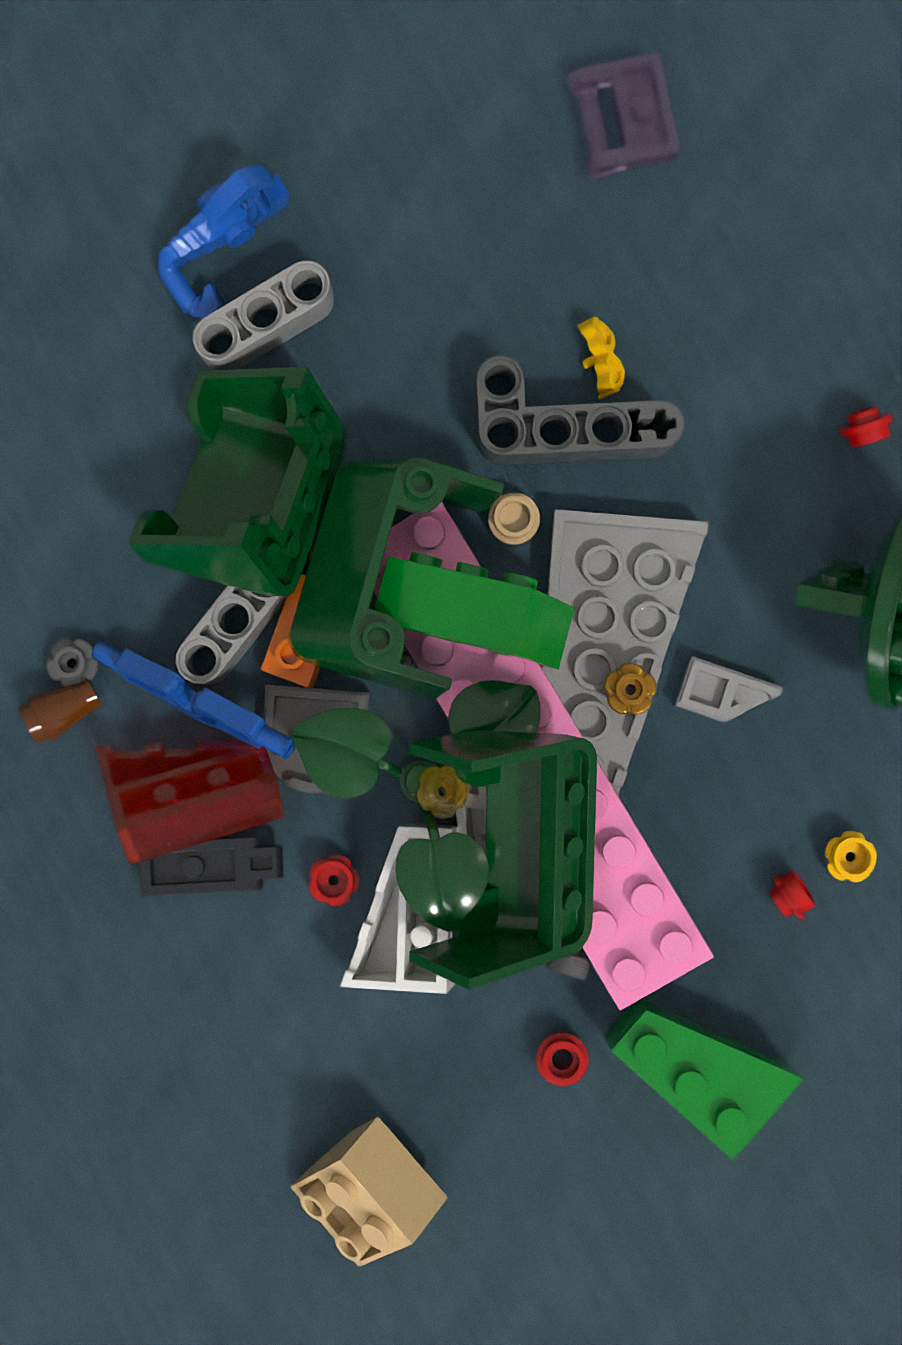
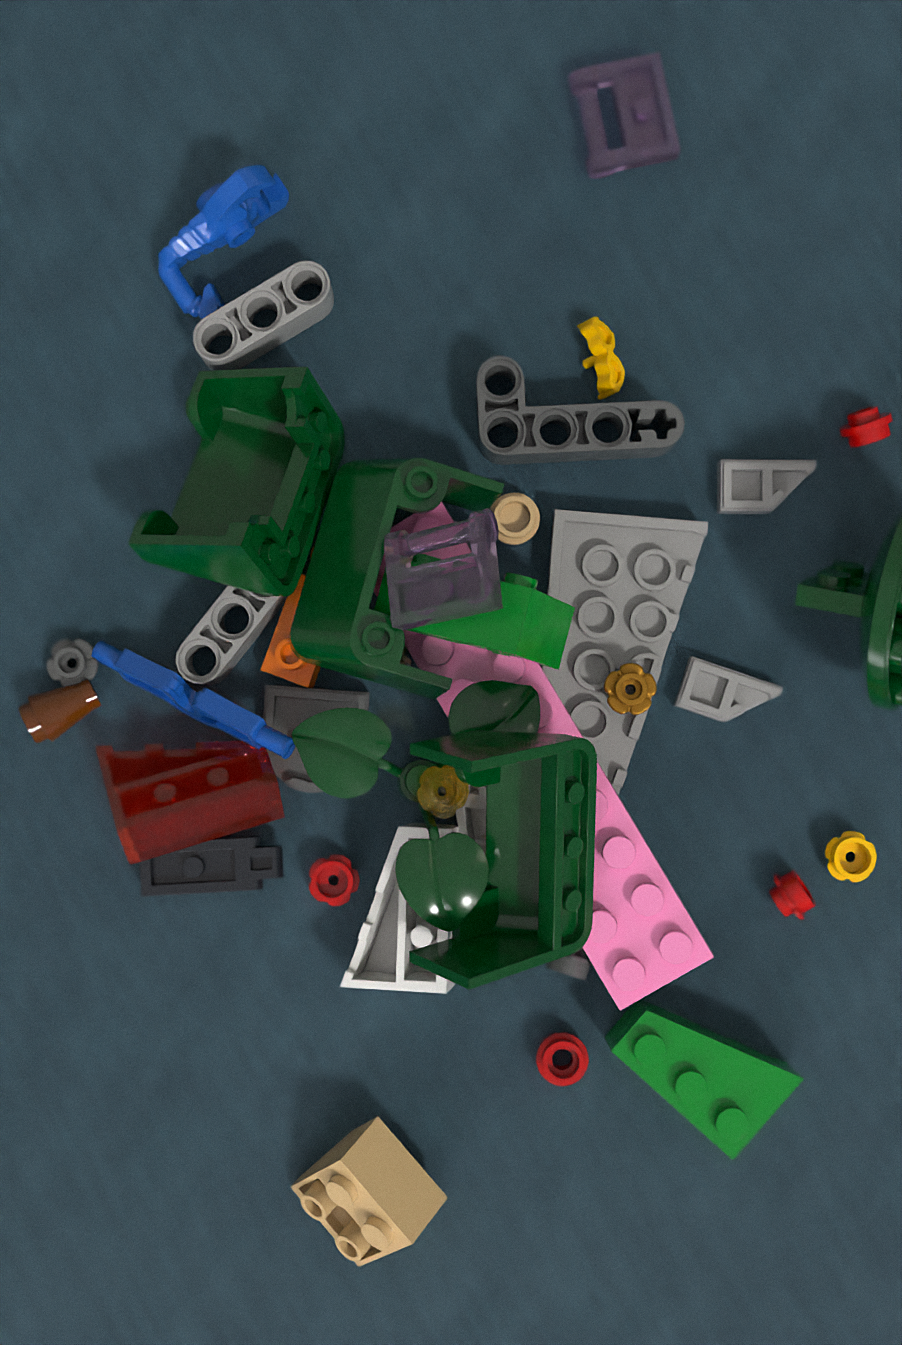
none -> clear purple plate [384,508,503,631]
none -> light grey tile [717,460,816,514]

